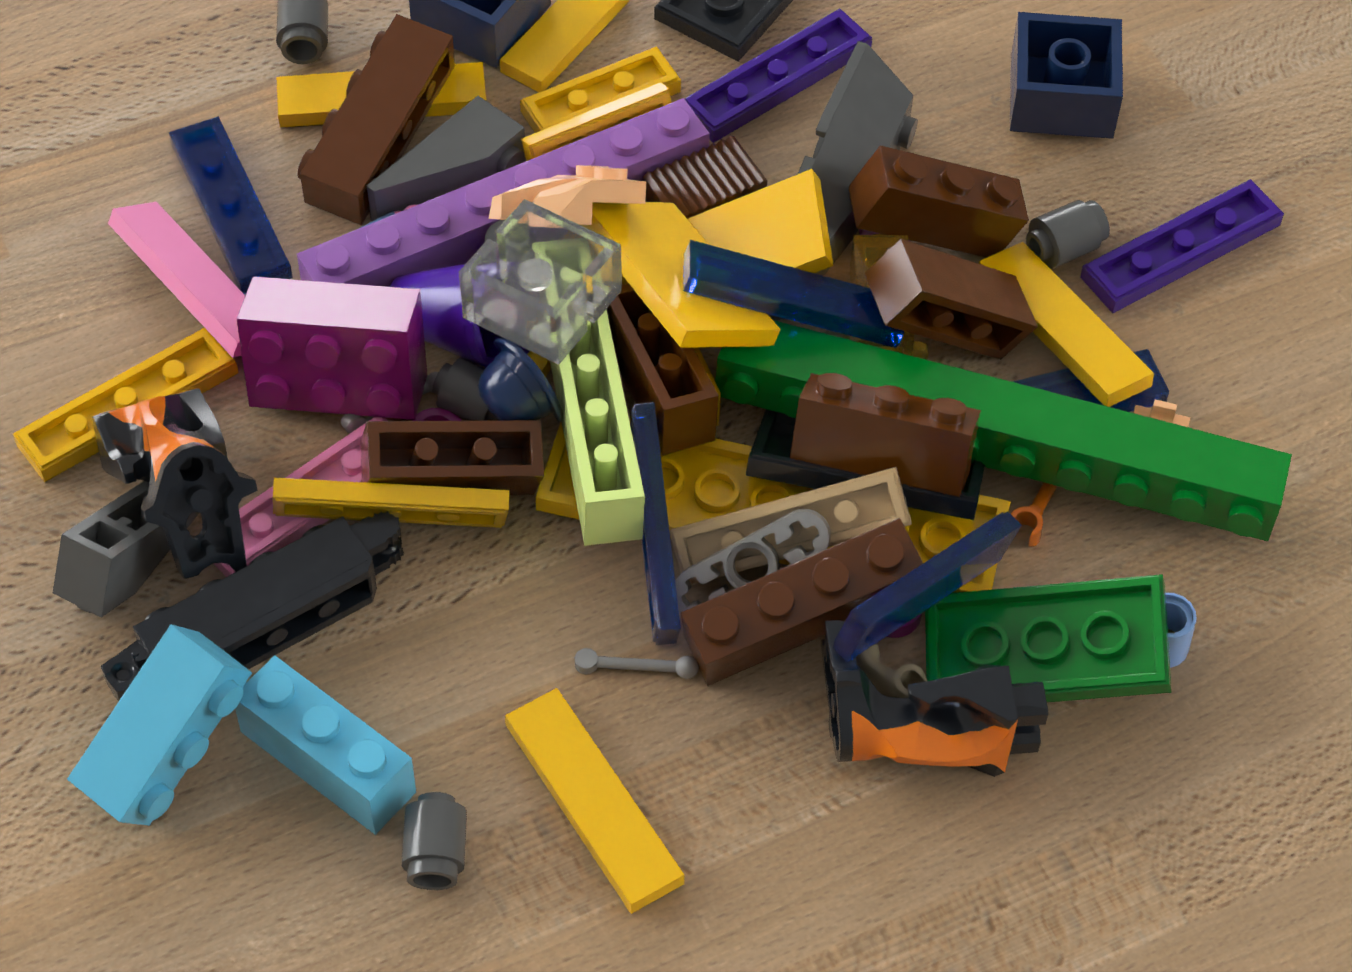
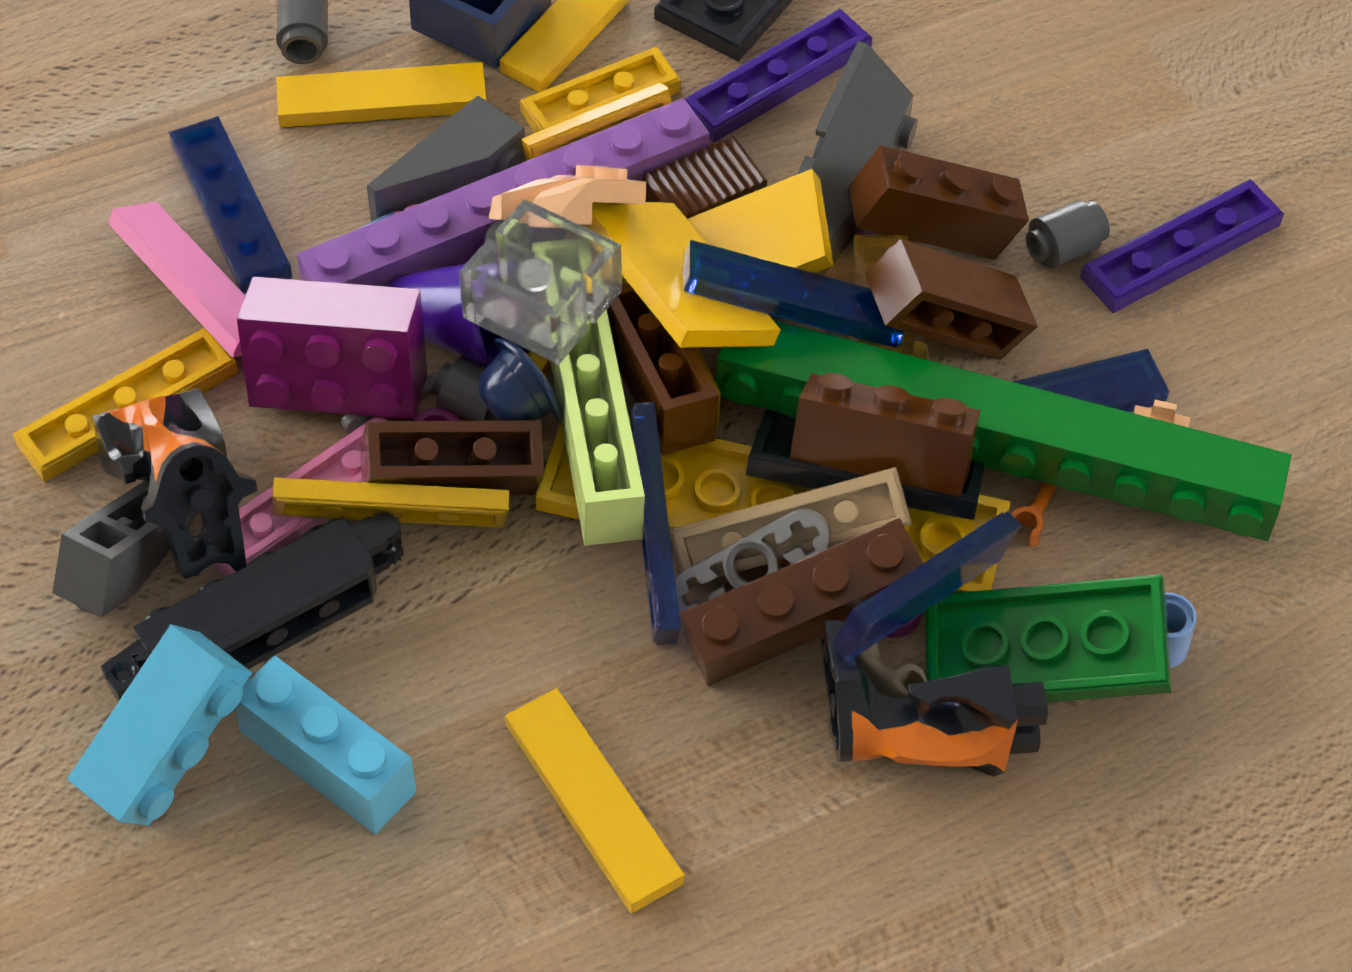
reddish brown brick [297,14,455,225] -> none
dark grey brick [402,792,467,890] -> none
light grey hinge [574,648,699,679] -> none
yellow tile [979,242,1154,407] -> none
dark blue brick [1010,12,1123,139] -> none

